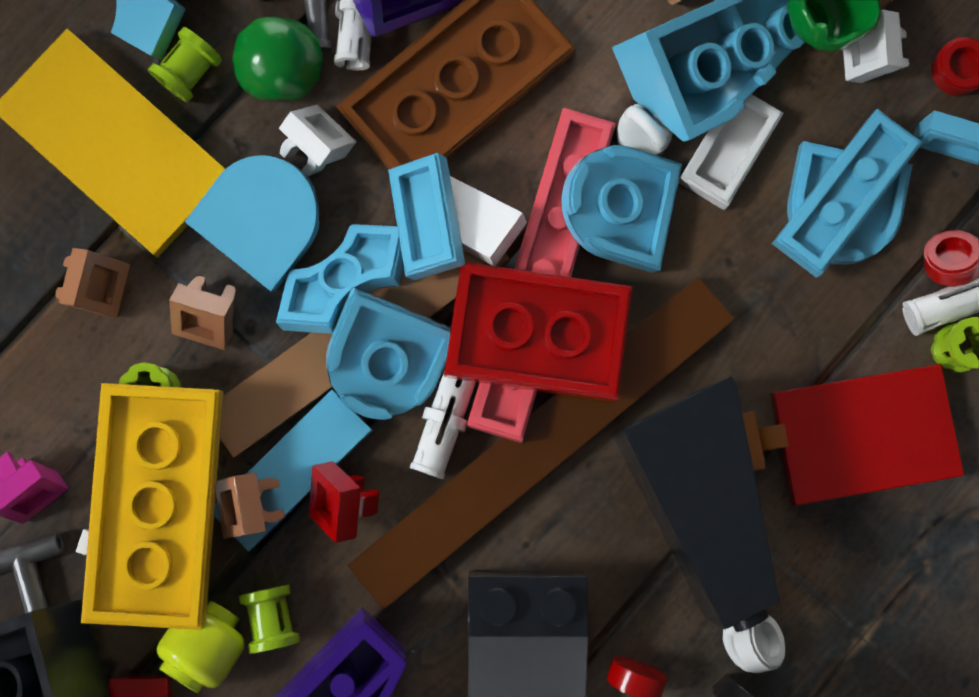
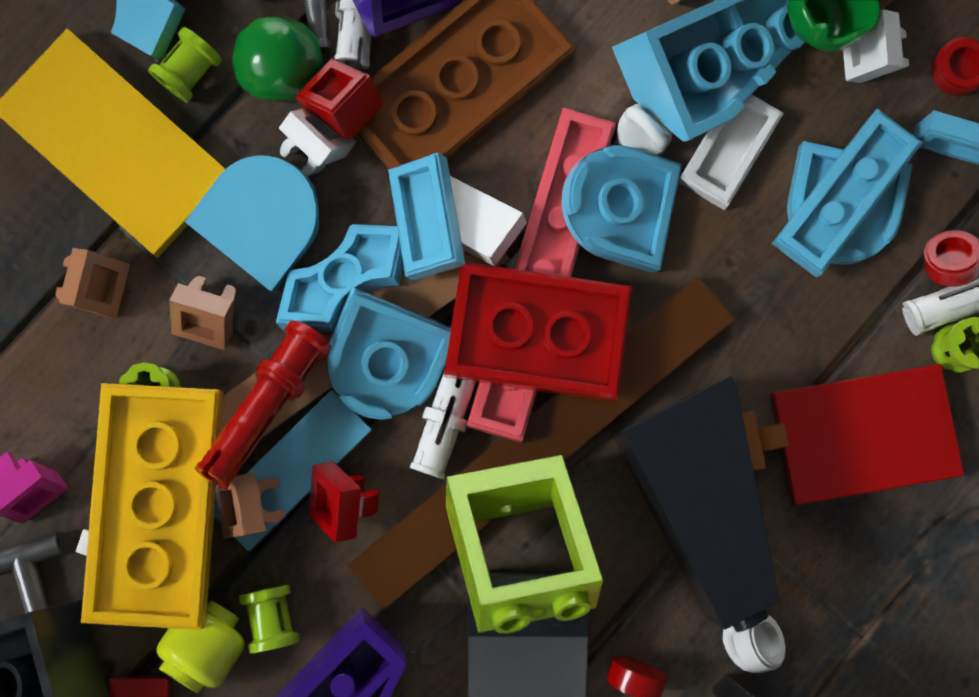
none -> red pin [194,320,331,490]
none -> red slope [295,59,383,140]
none -> lime window [446,455,603,633]

